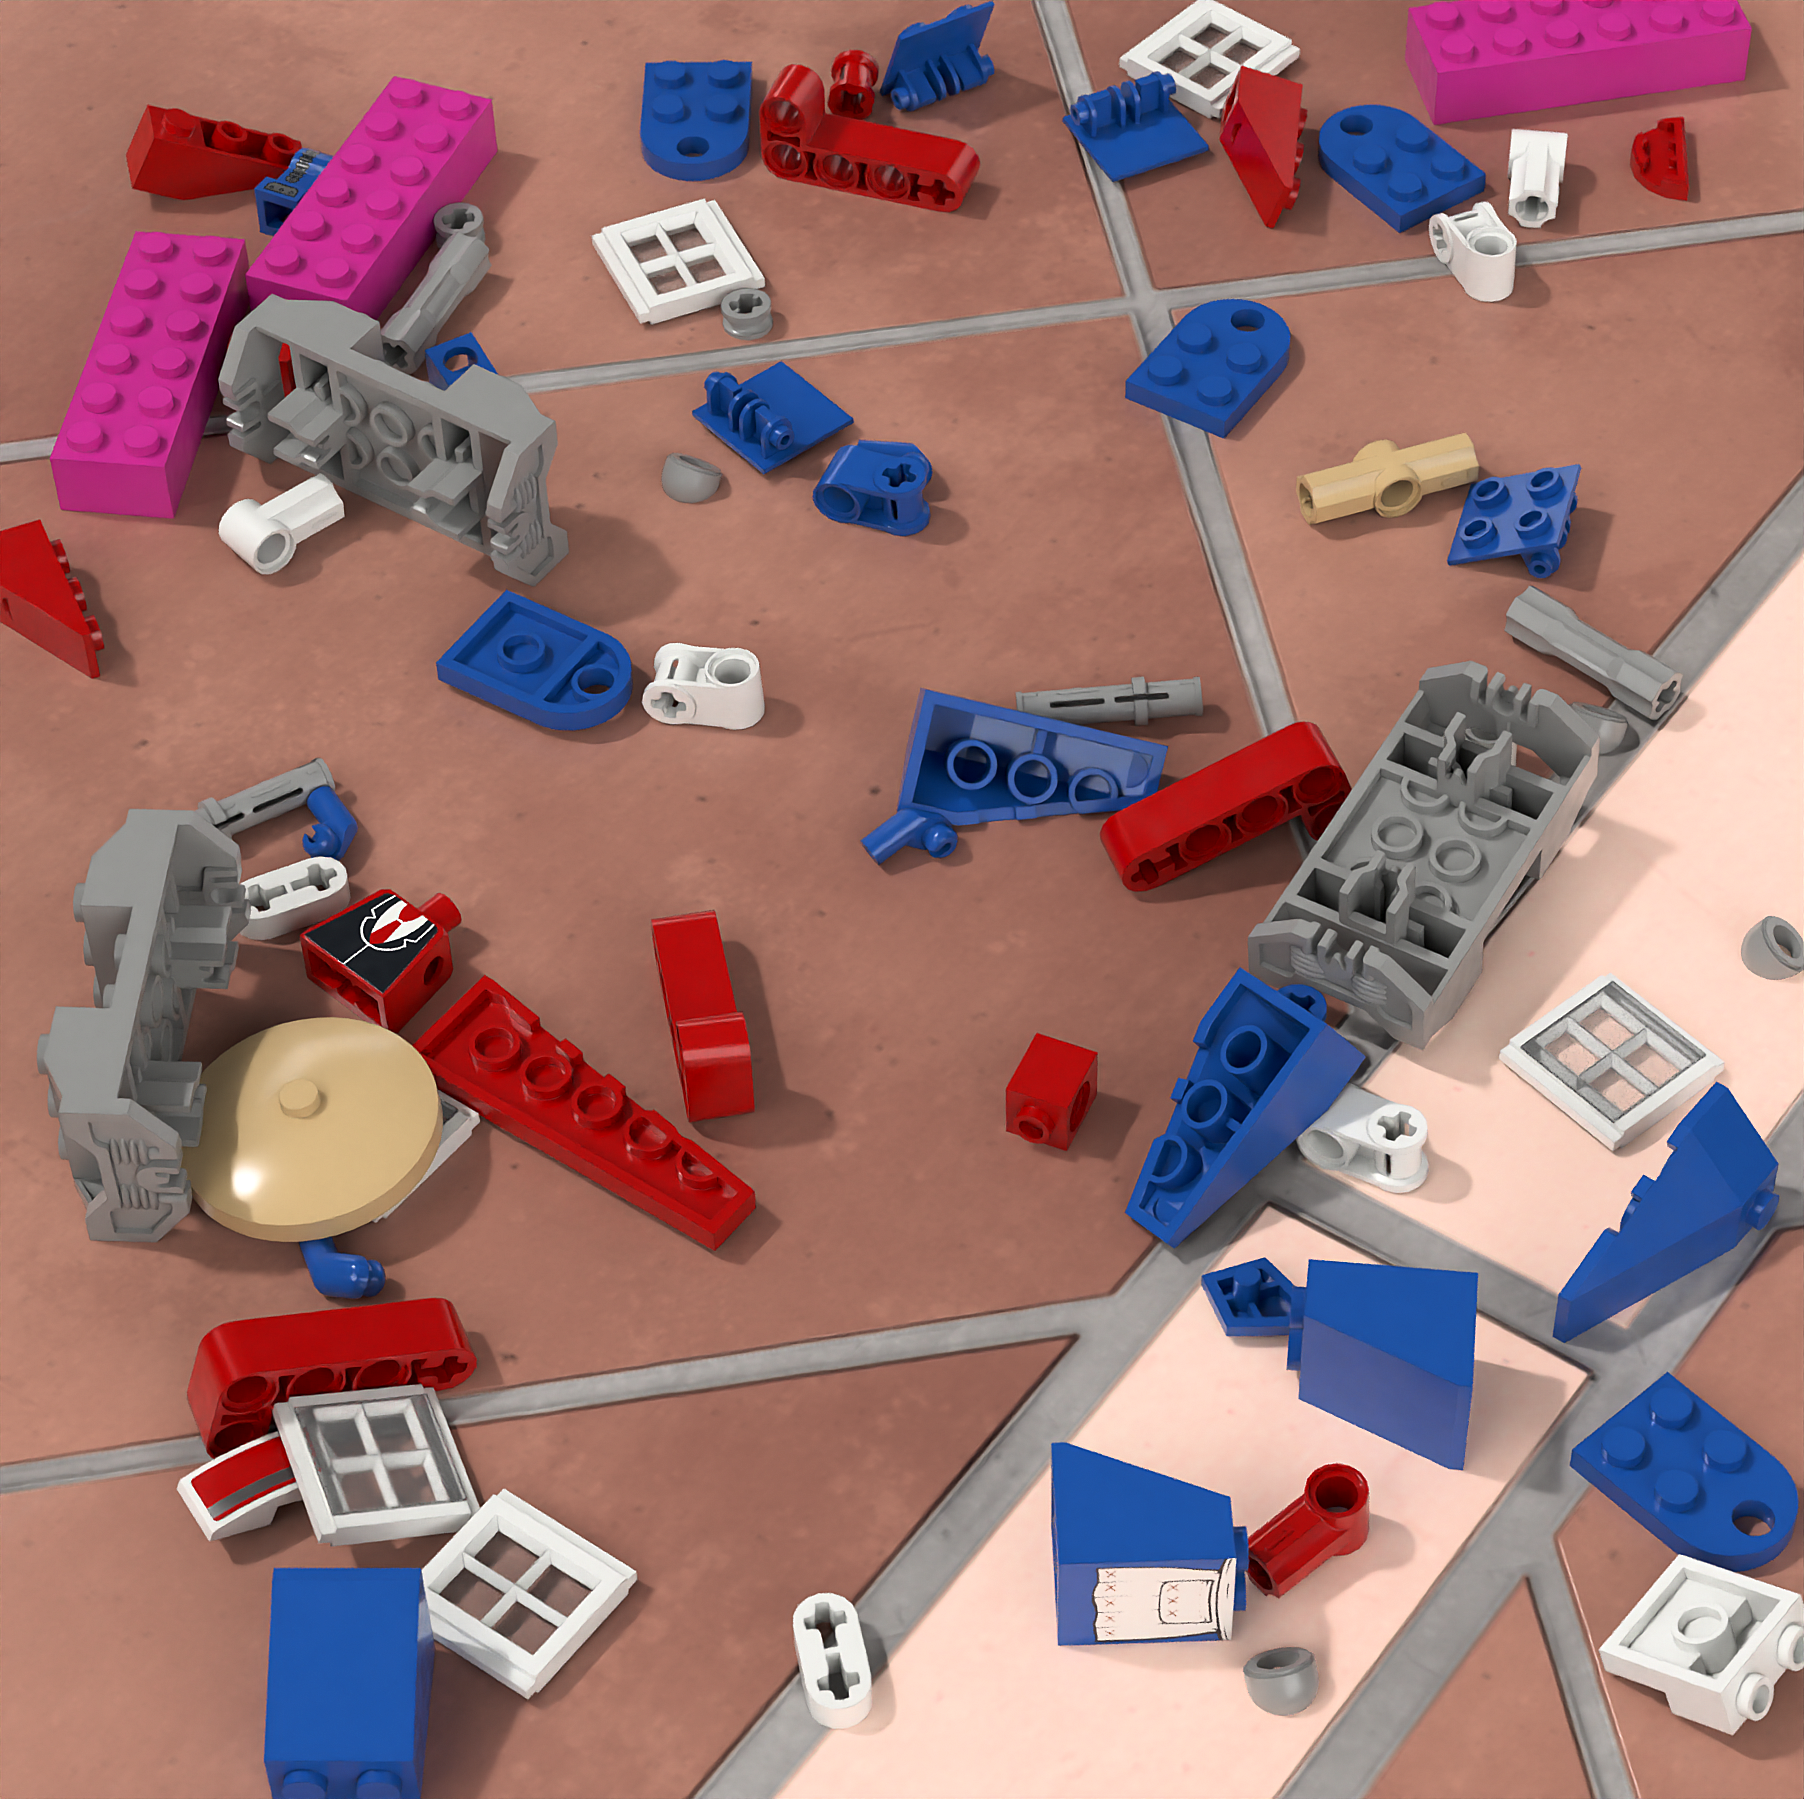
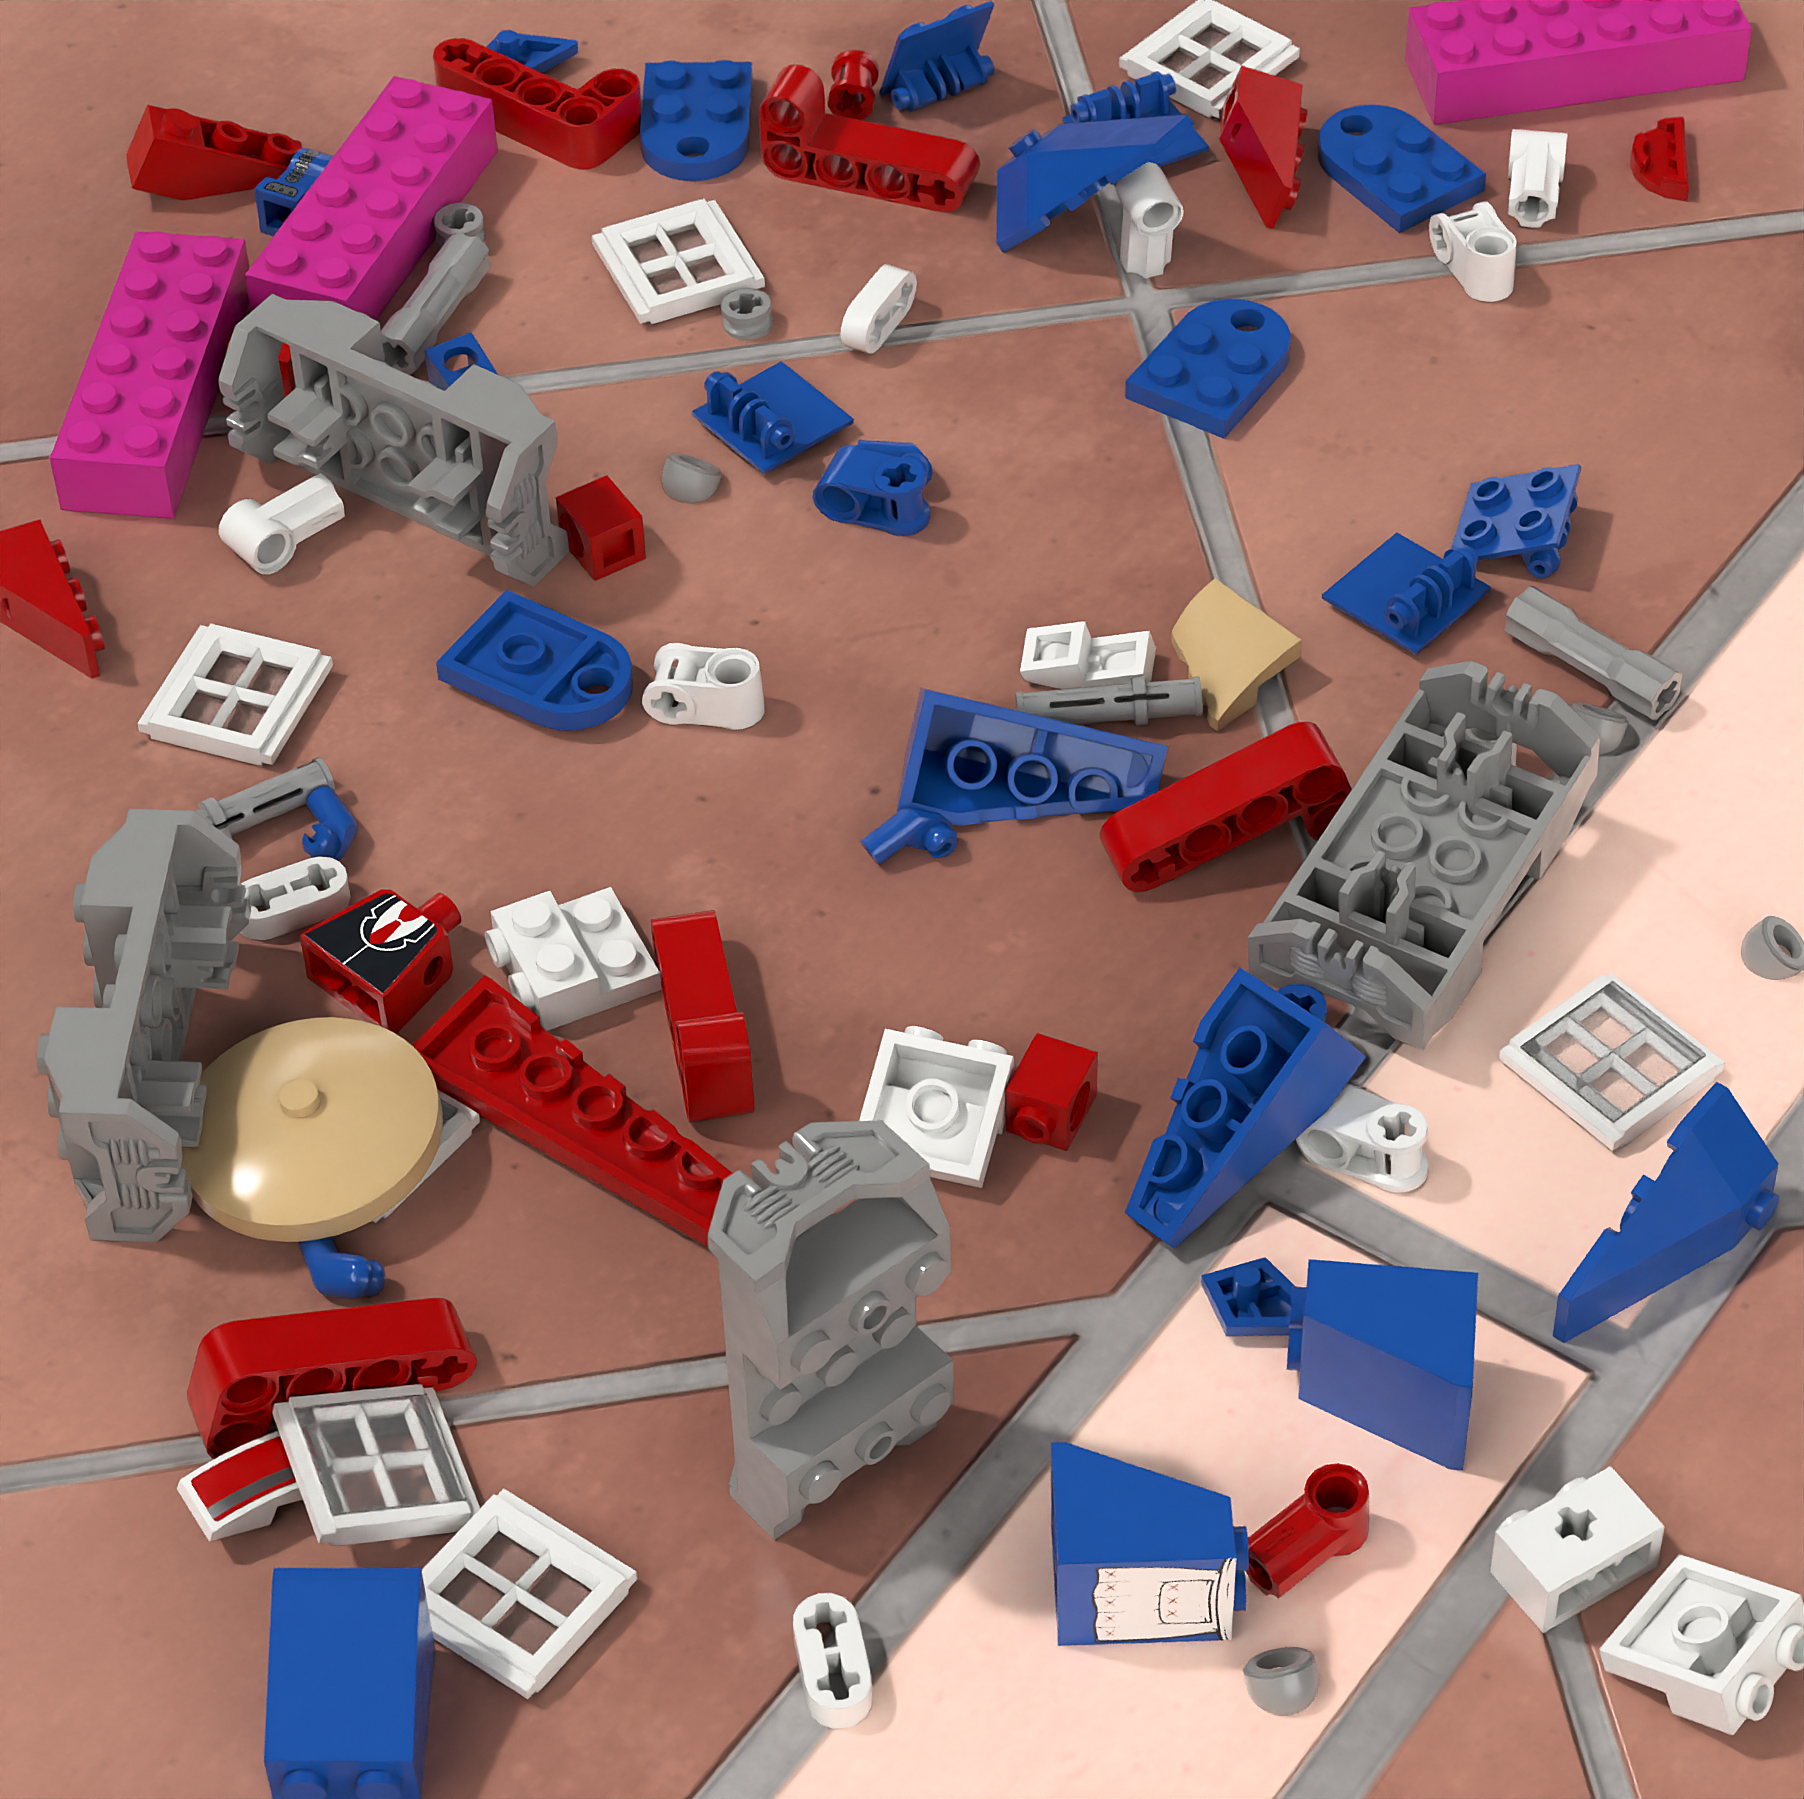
tan piece [1296,433,1479,525] -> none
blue plate [1570,1372,1798,1572] -> none
none -> white piece [137,623,333,766]
none -> red beam [433,38,642,170]
none -> white plate [485,887,661,1031]
none -> blue piece [486,30,579,73]
none -> red brick [556,475,646,581]
none -> light grey piece [708,1120,954,1540]
none -> white beam [840,264,917,354]
none -> white plate [859,1026,1017,1188]
none -> blue wedge [996,115,1194,252]
none -> white slope [1020,621,1156,689]
none -> white piece [1116,162,1184,279]
none -> tan slope [1171,578,1302,732]
none -> blue hinge [1322,532,1491,654]
none -> white brick [1490,1466,1665,1633]

